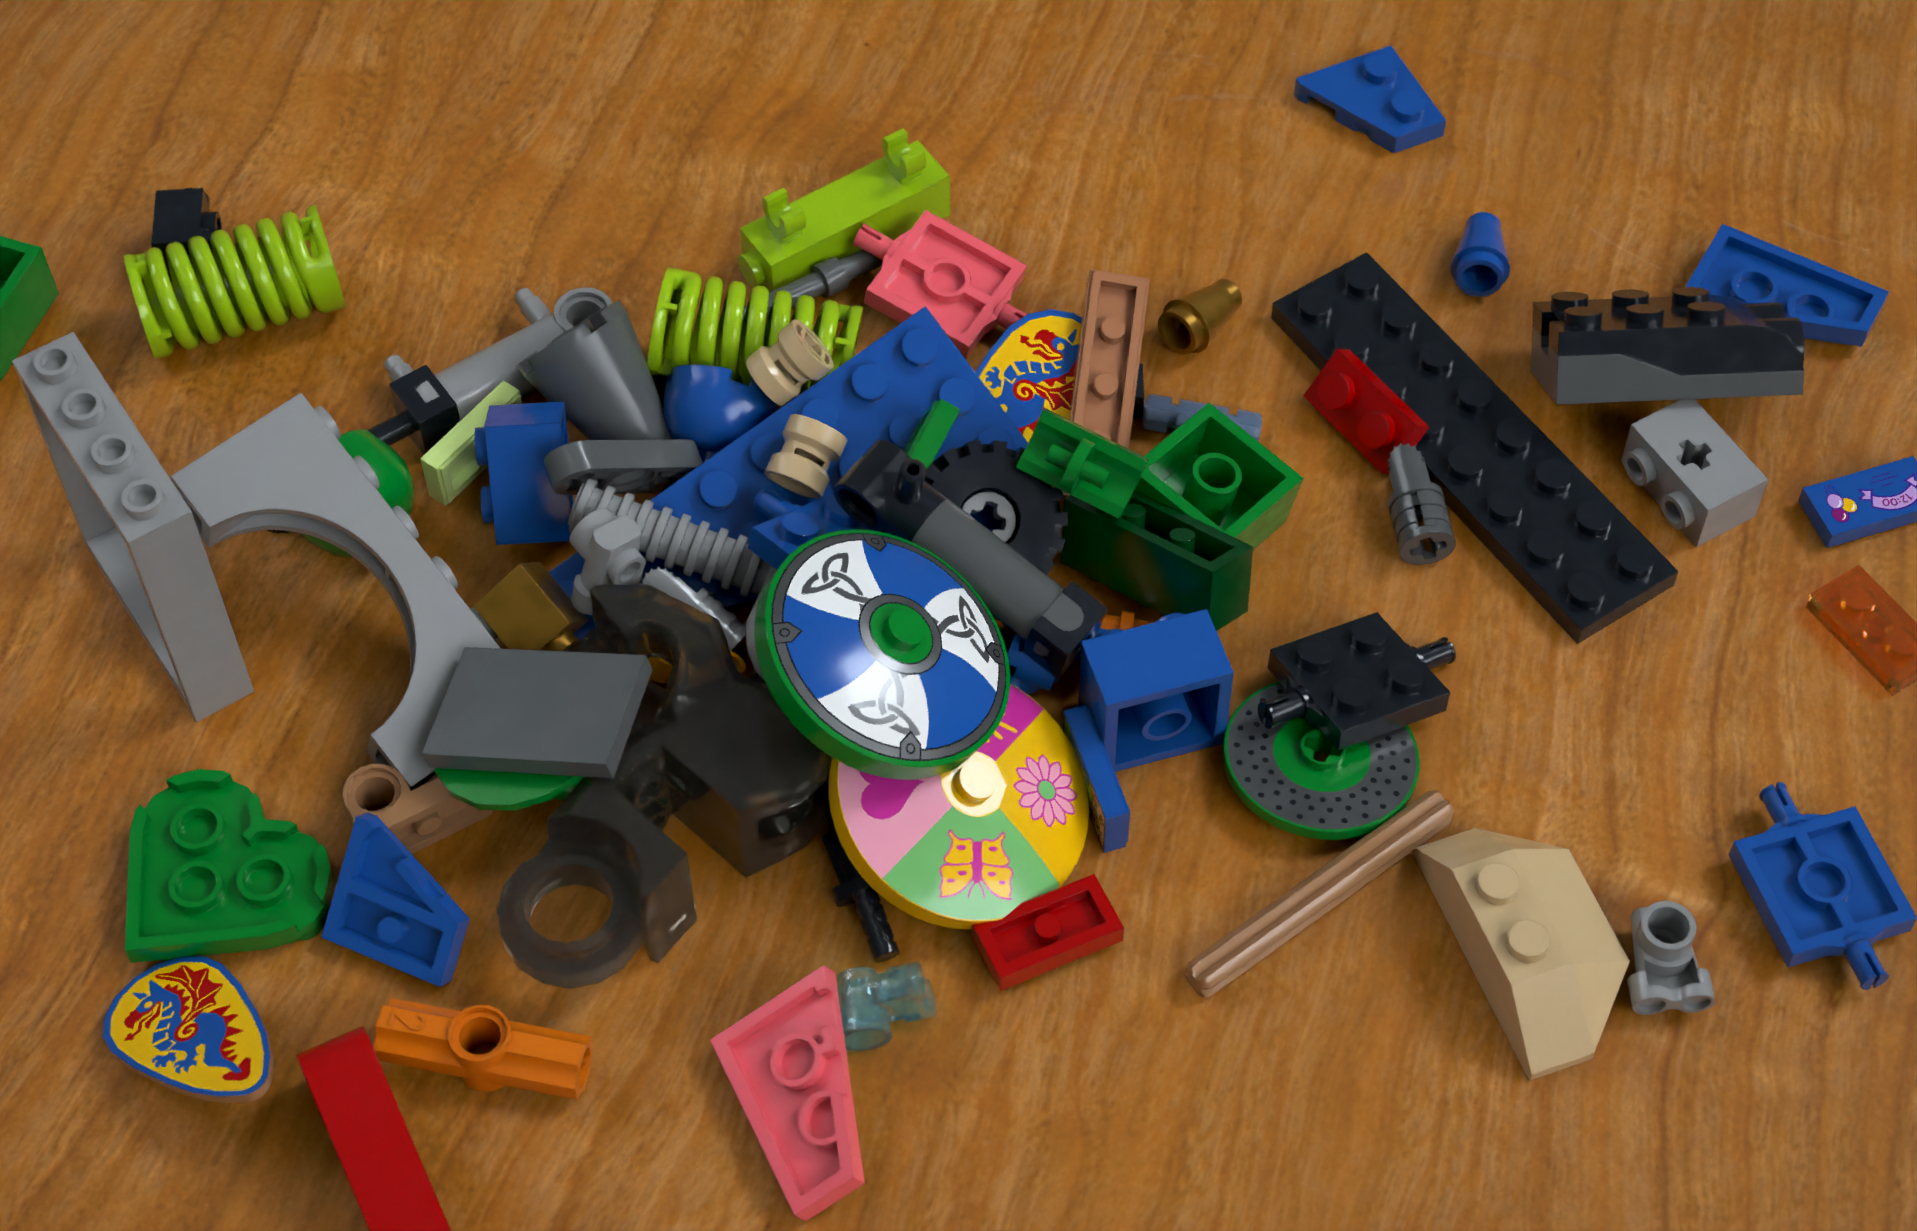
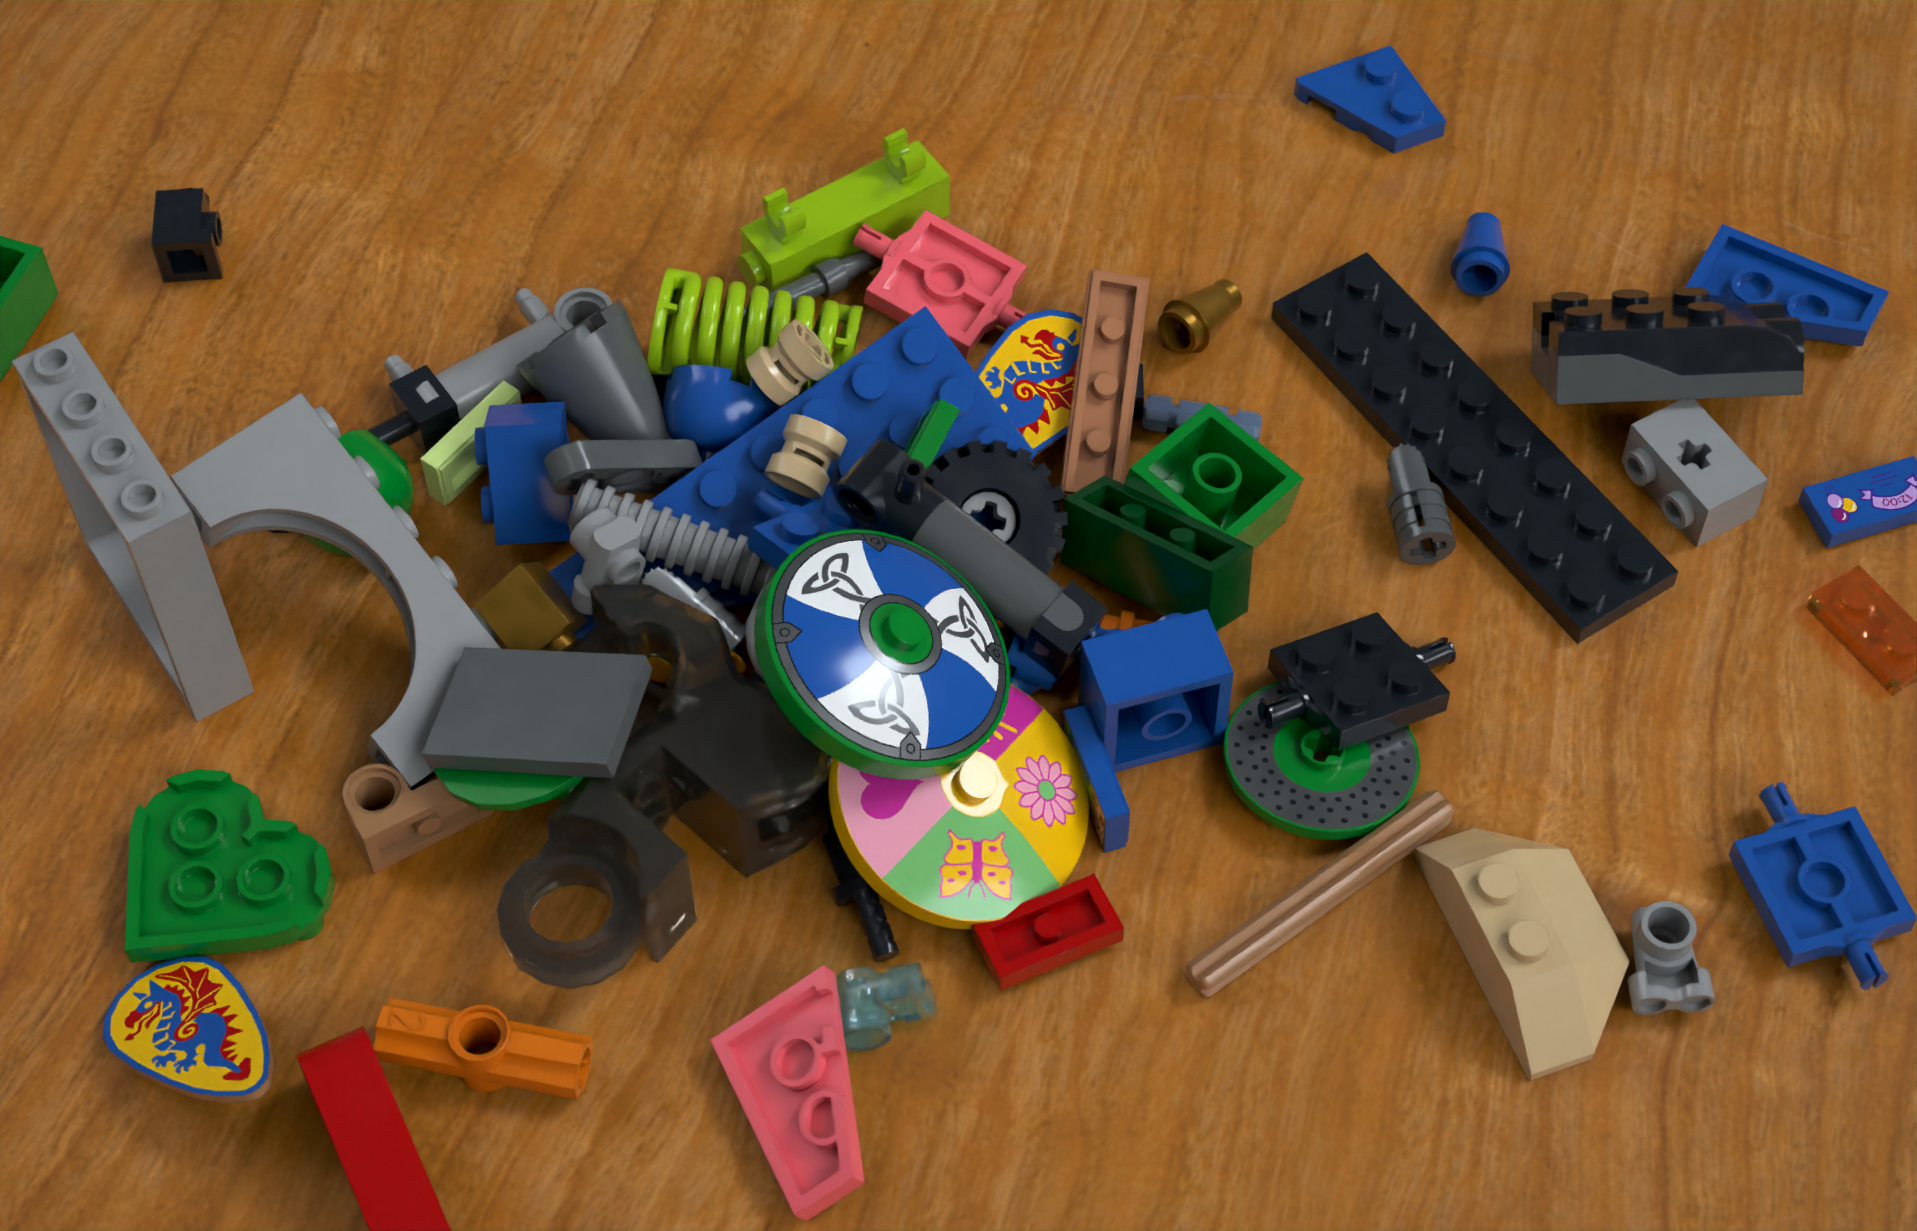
lime piece [124,204,346,359] -> none
blue wing [321,812,470,987] -> none
green hips [1016,409,1149,519] -> none
red plate [1303,349,1430,474] -> none

